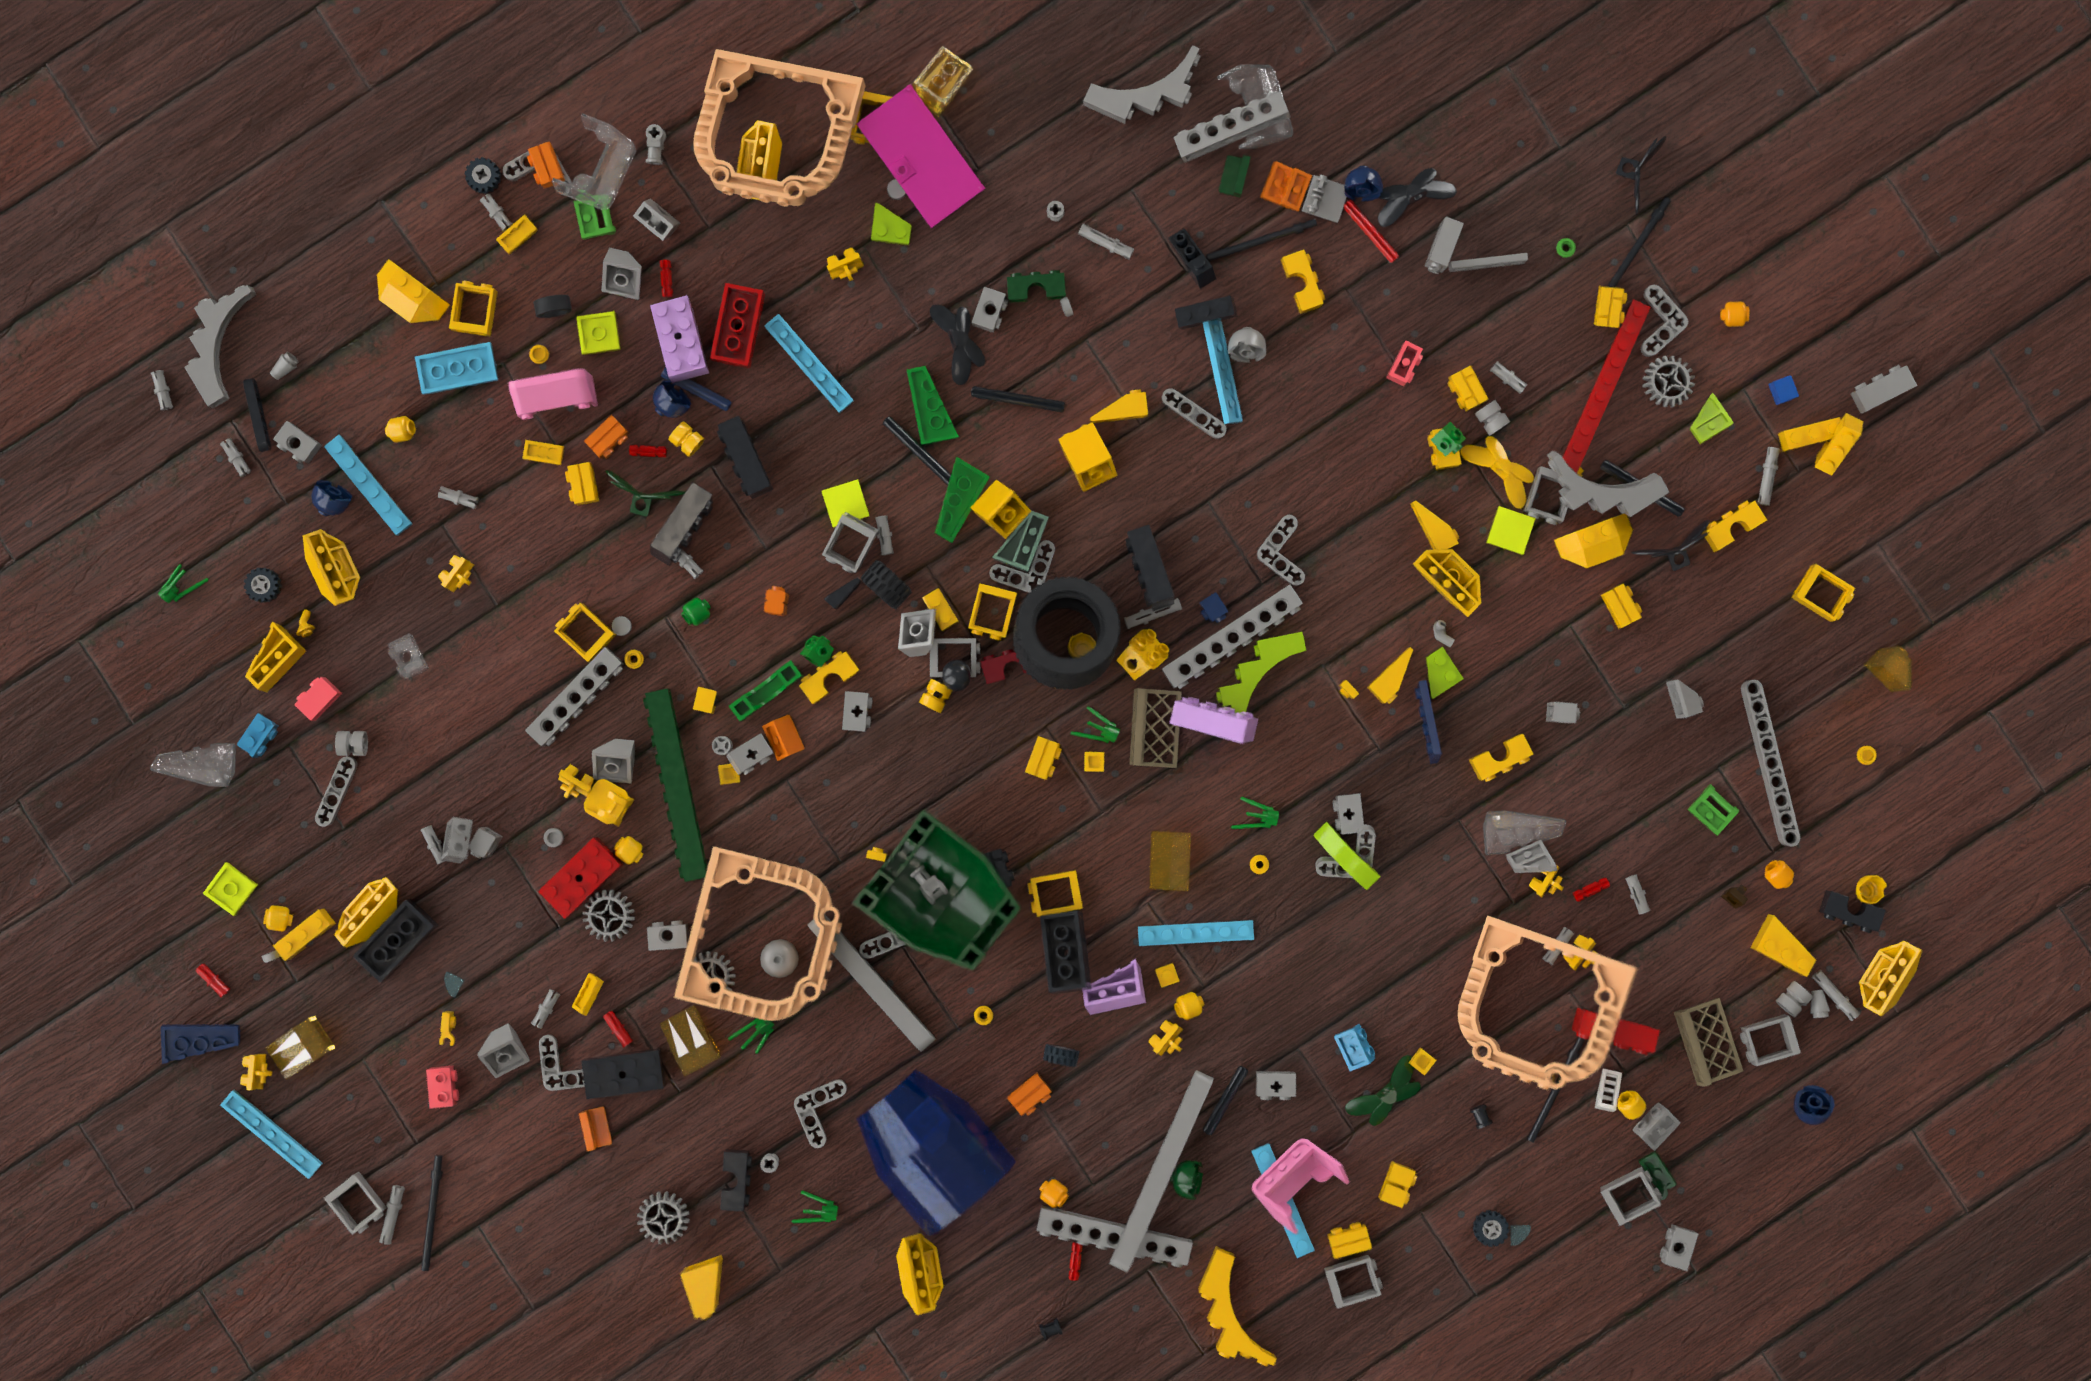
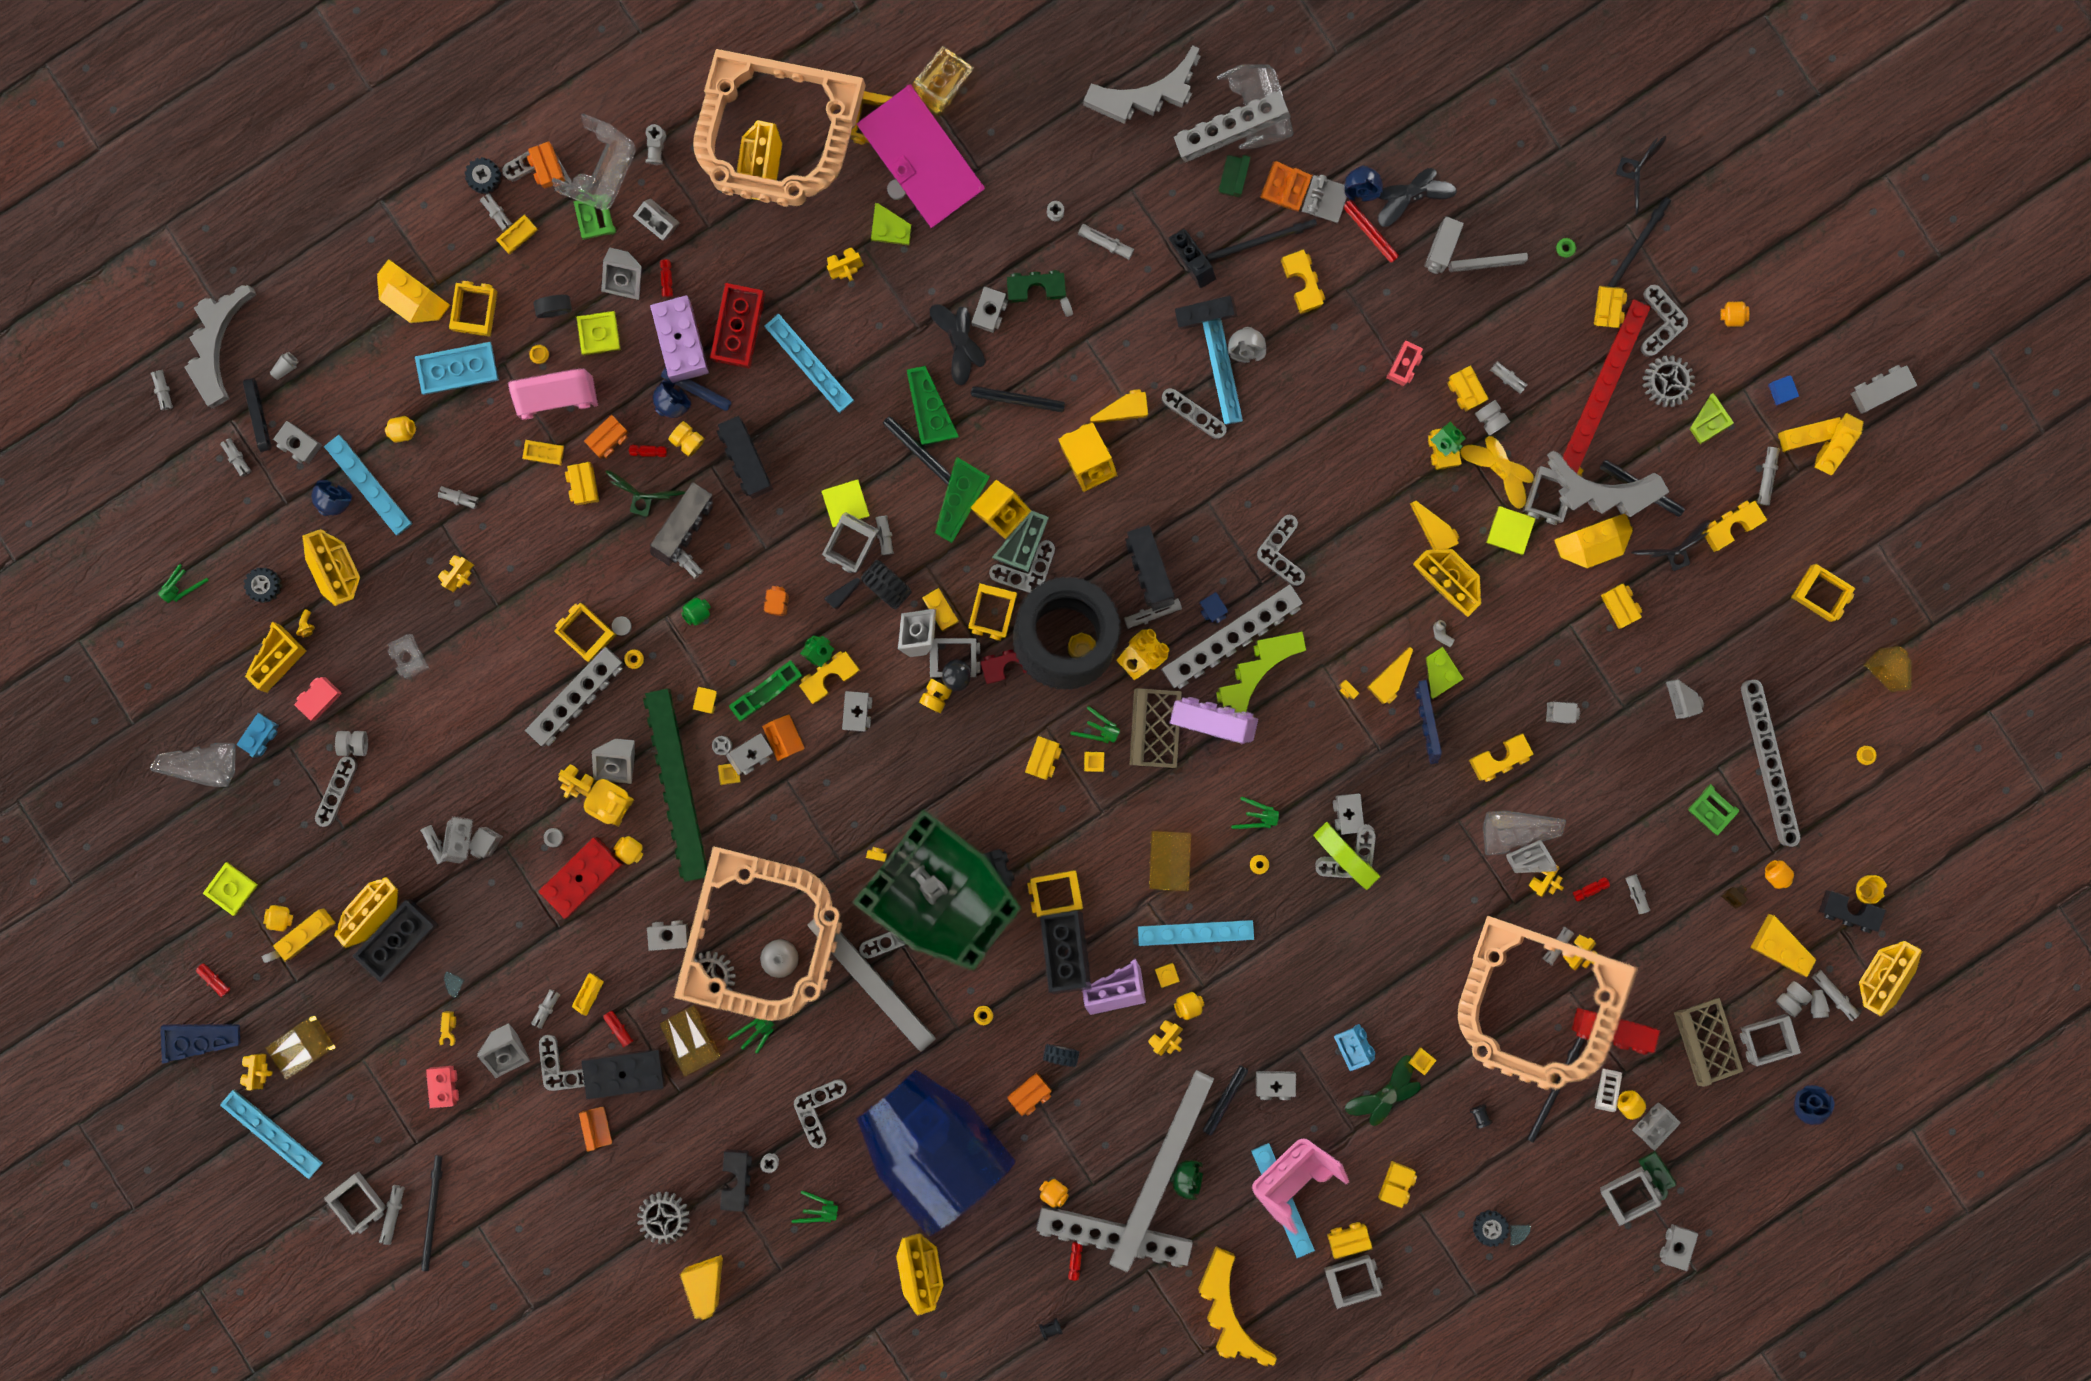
light grey gear [582,890,635,942] -> none

